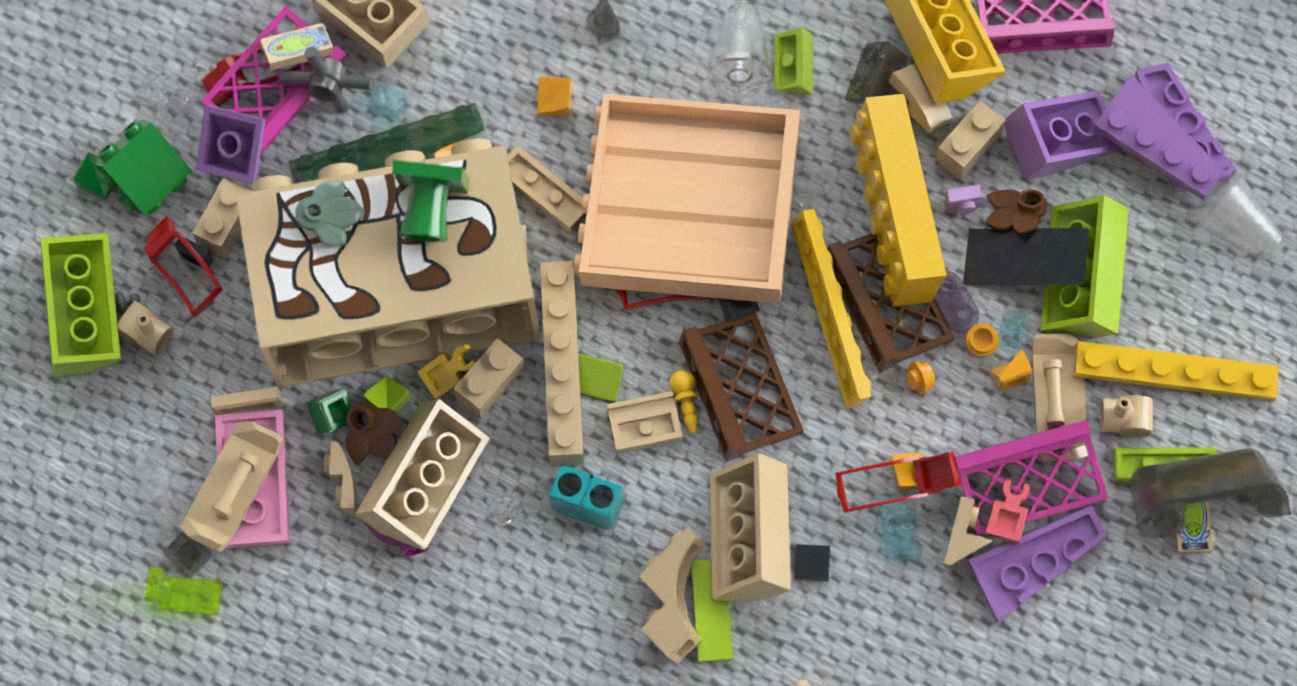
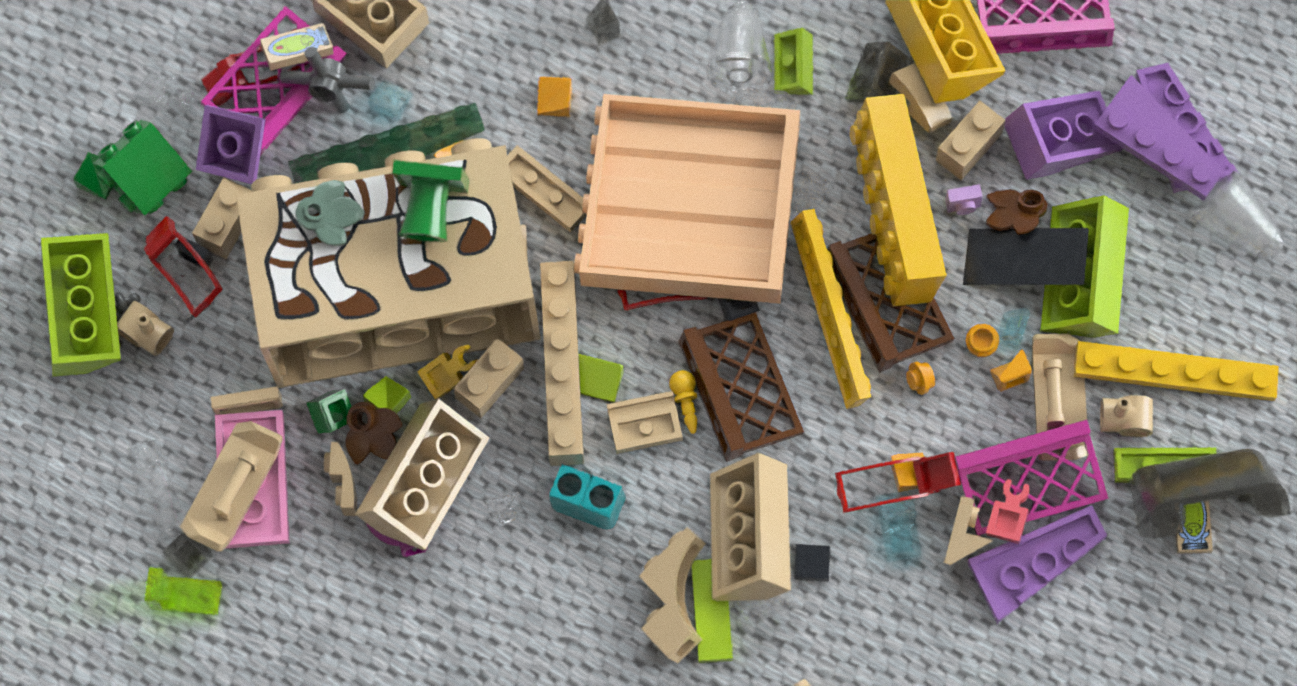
clear purple plate [934,271,979,334] -> none

